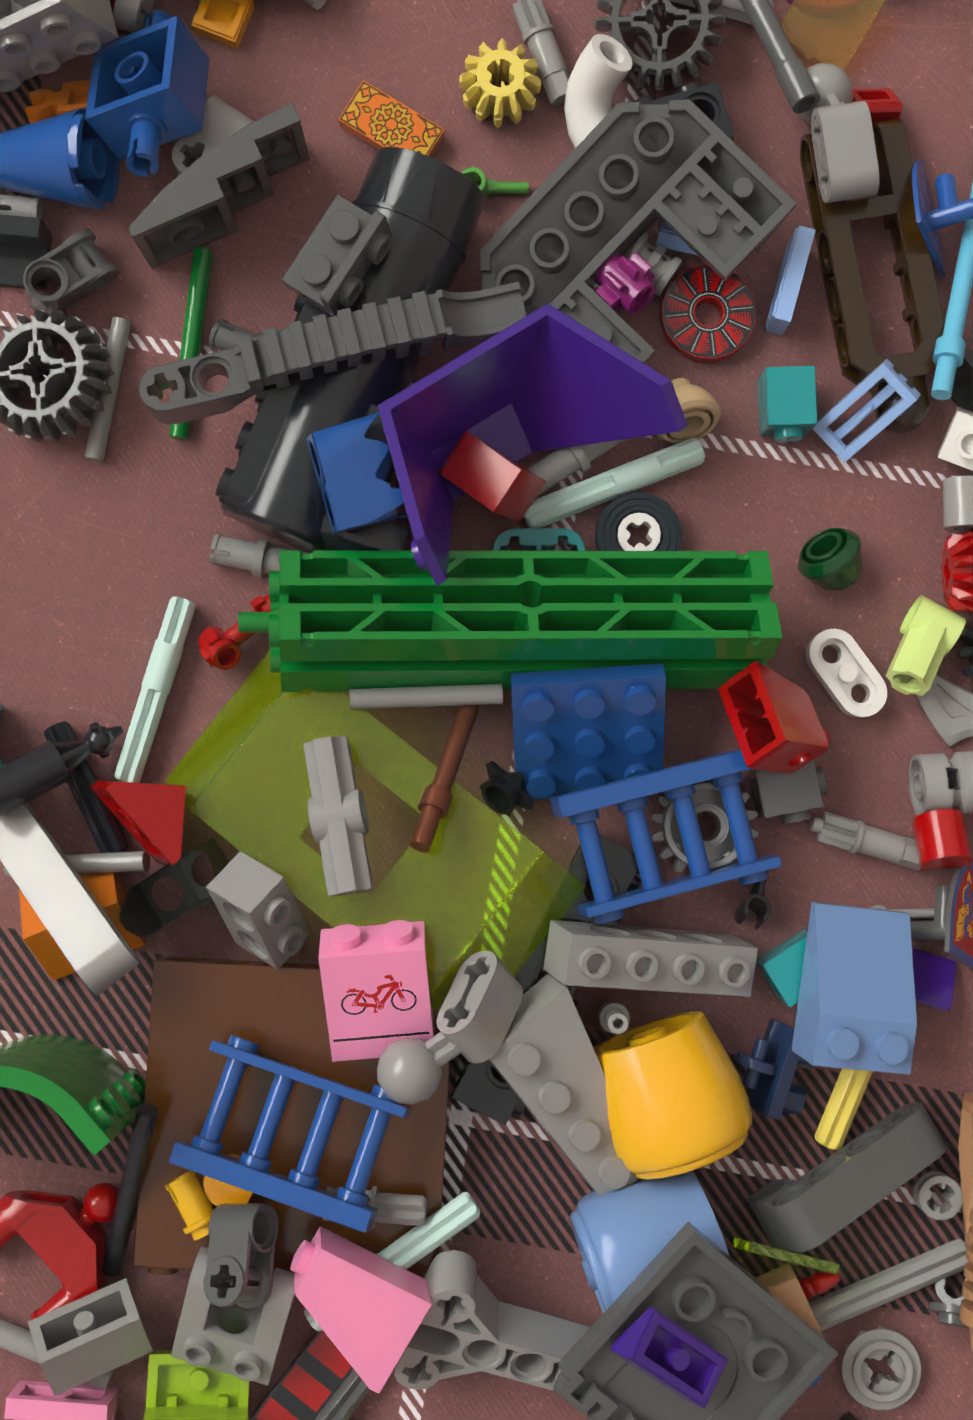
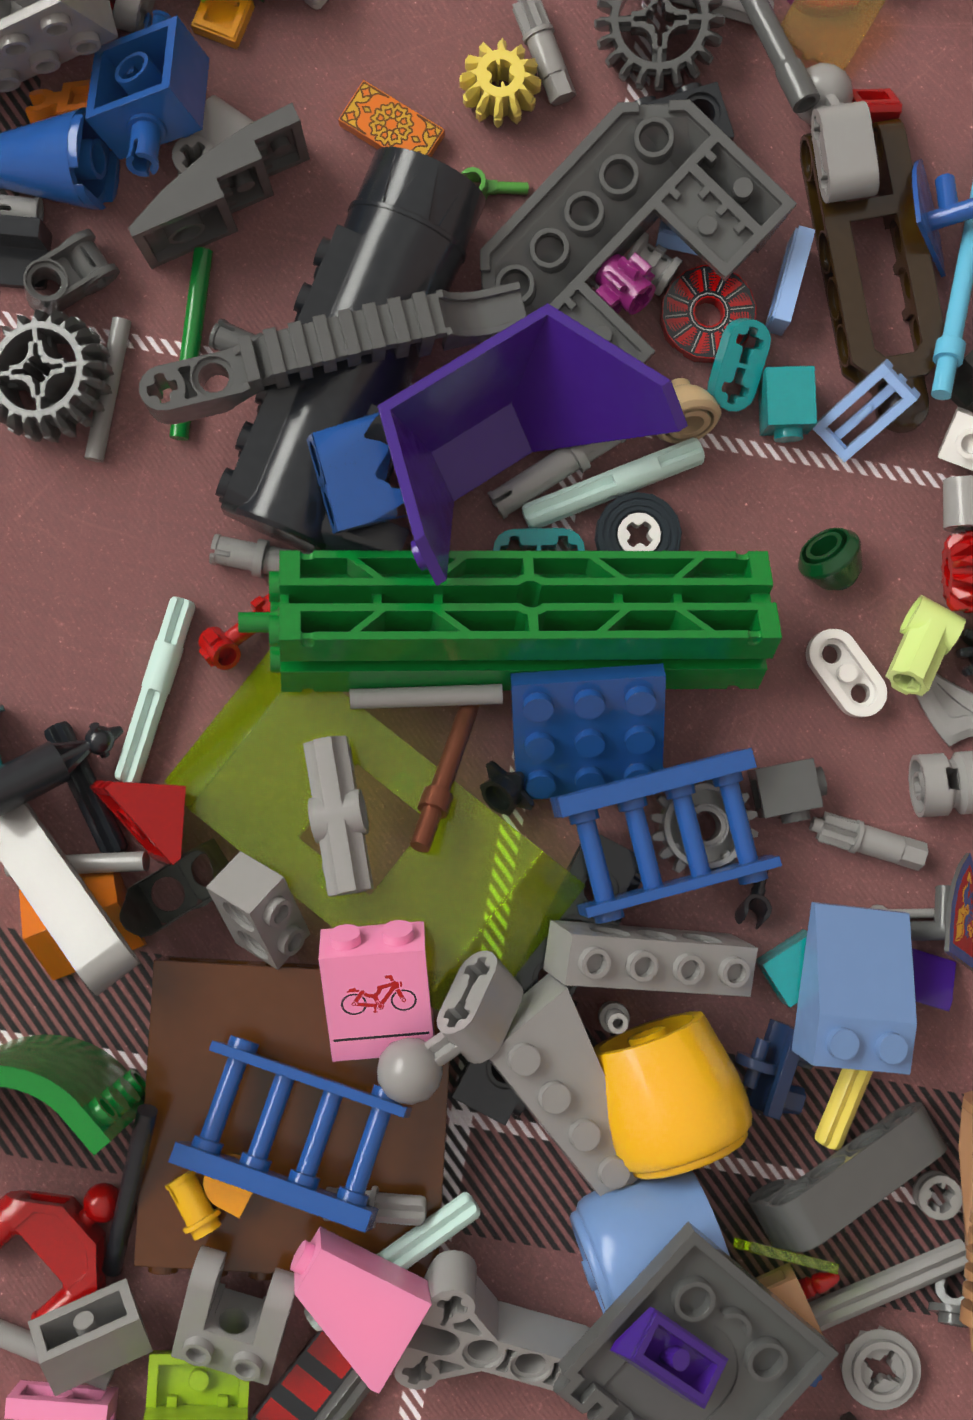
dark grey piece [203,1203,279,1309] -> none
dark grey bracket [282,194,392,316] -> none
red slope [438,430,546,522] -> none
white cylinder [564,34,633,148] -> none
red torso [718,661,830,774] -> none
red brick [912,809,972,871] -> none
none -> teal beam [707,318,771,412]

